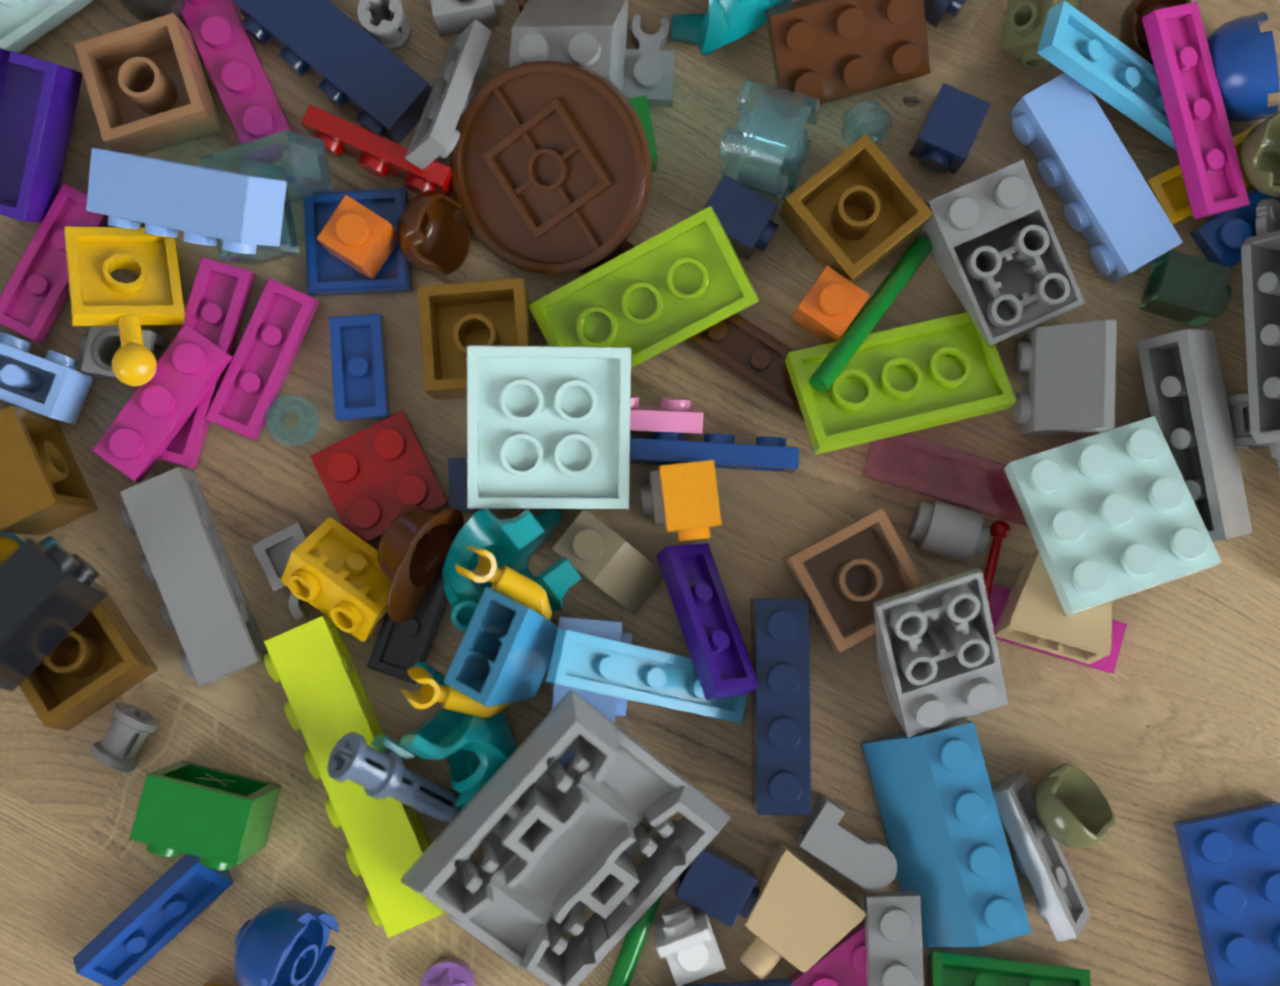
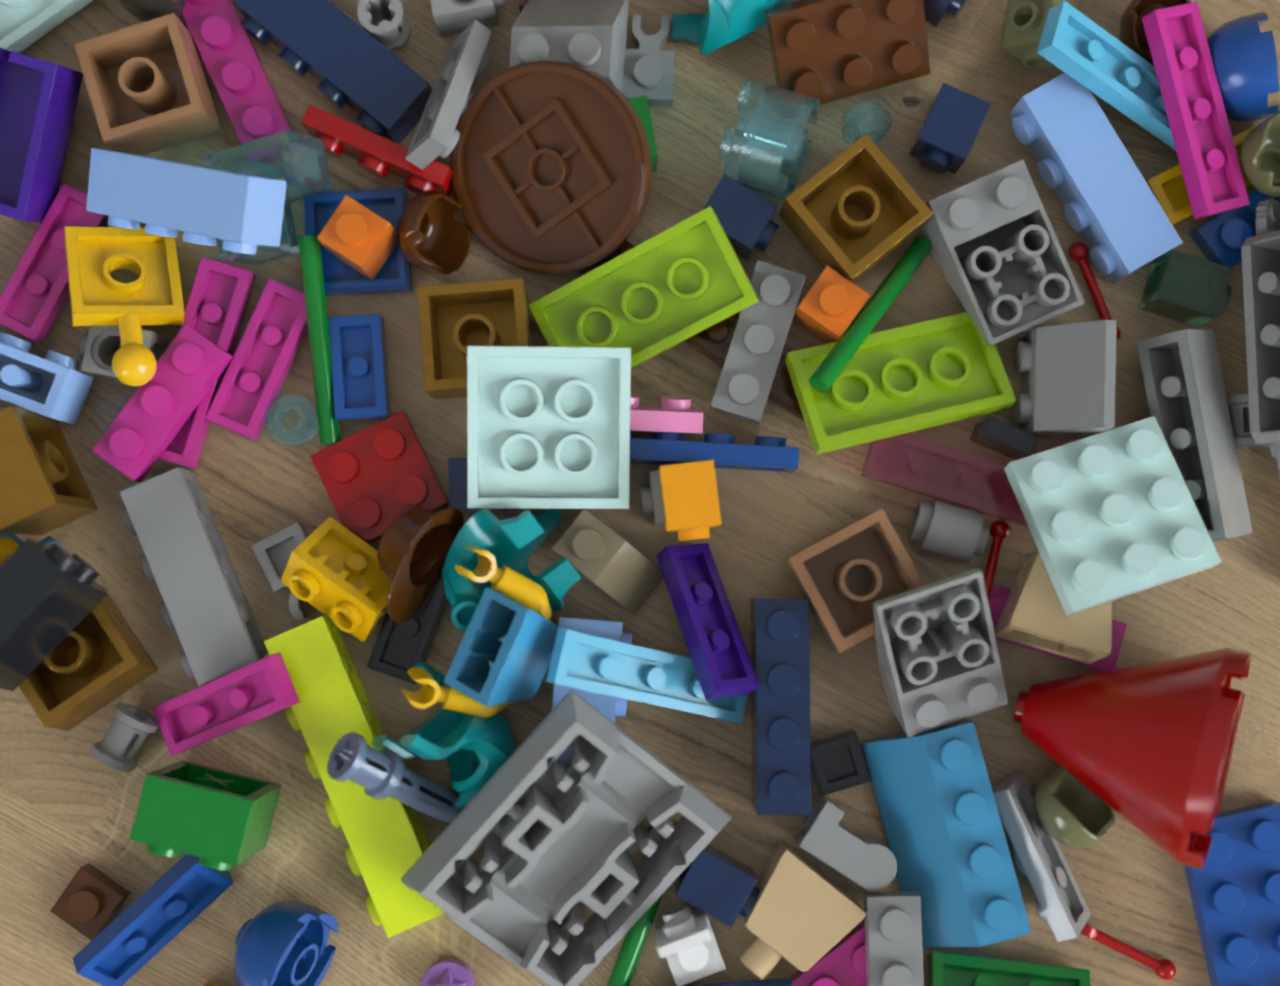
none -> reddish brown plate [50,863,131,941]
none -> dark pink plate [153,652,300,756]
none -> green bar [298,235,341,444]
none -> light grey plate [710,260,807,425]
none -> black tile [810,729,871,796]
none -> black tile [970,417,1037,460]
none -> red cone [1013,648,1251,870]
none -> red hinge [1068,242,1121,340]
none -> red hinge [1080,923,1176,980]

